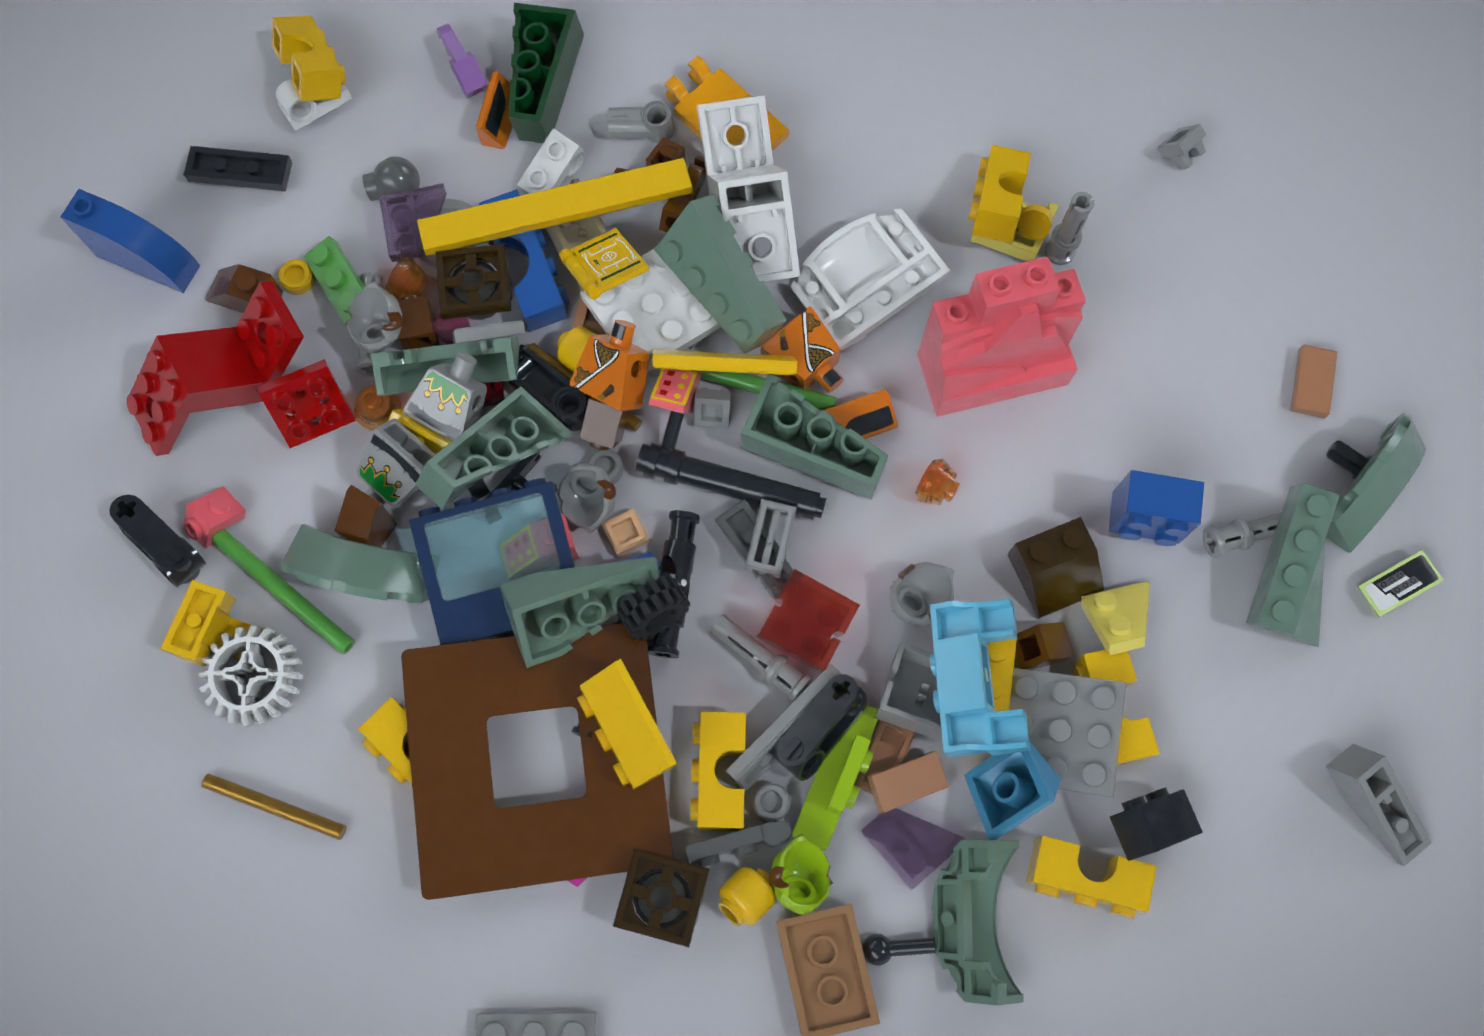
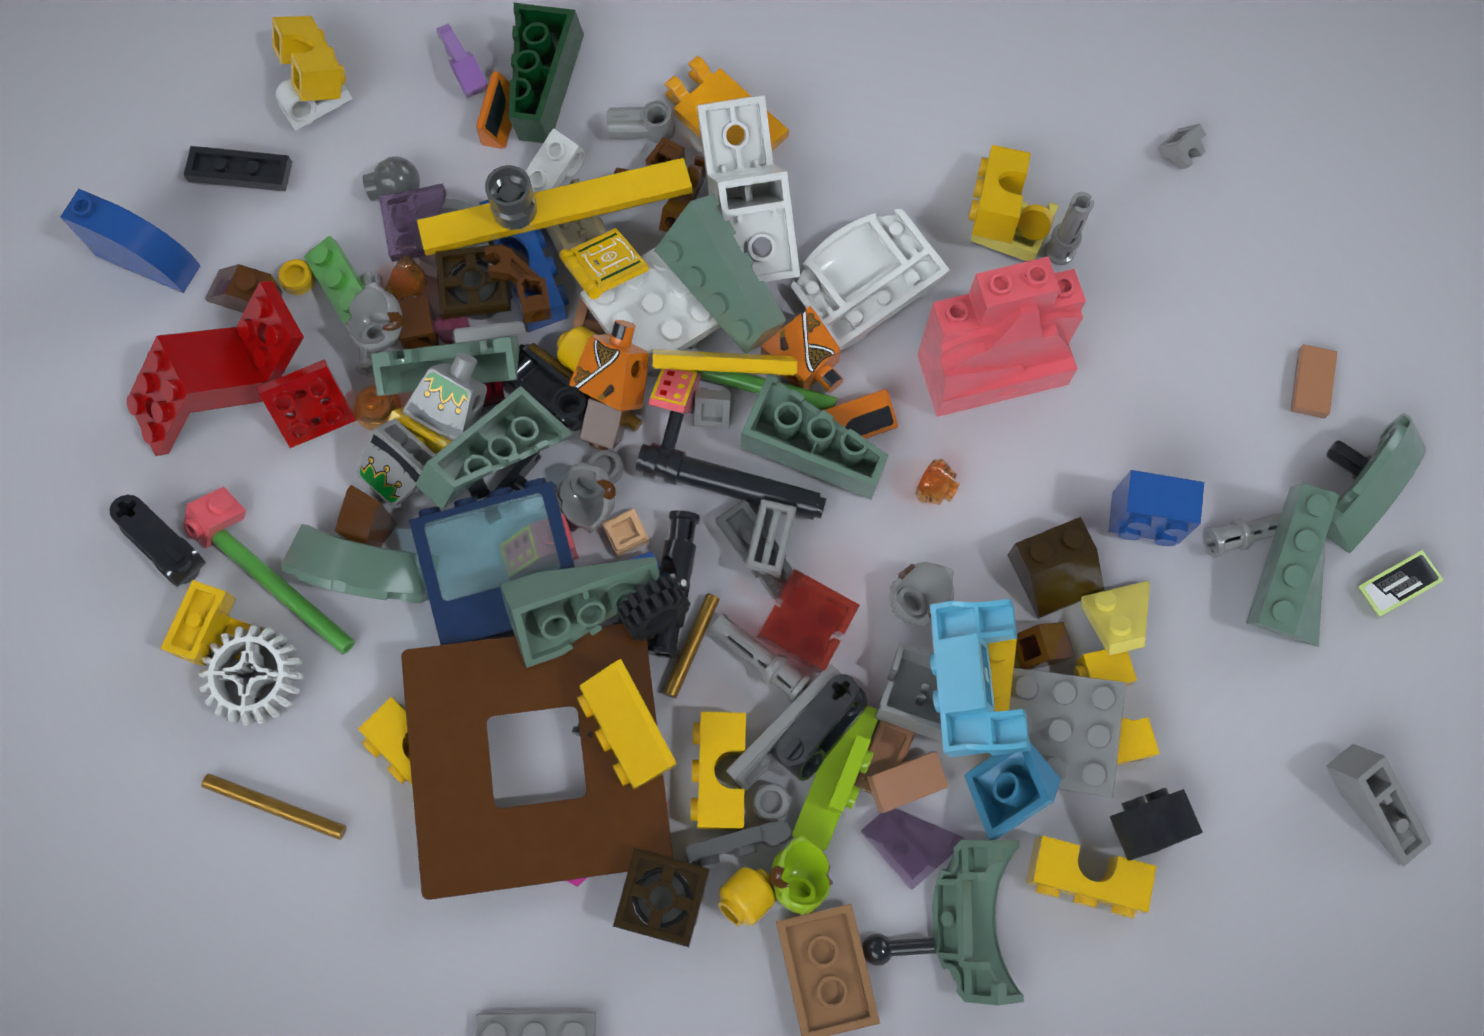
none -> reddish brown piece [484,245,551,324]
none -> dark grey wheel [485,165,537,230]
none -> pearl gold bar [663,593,720,699]

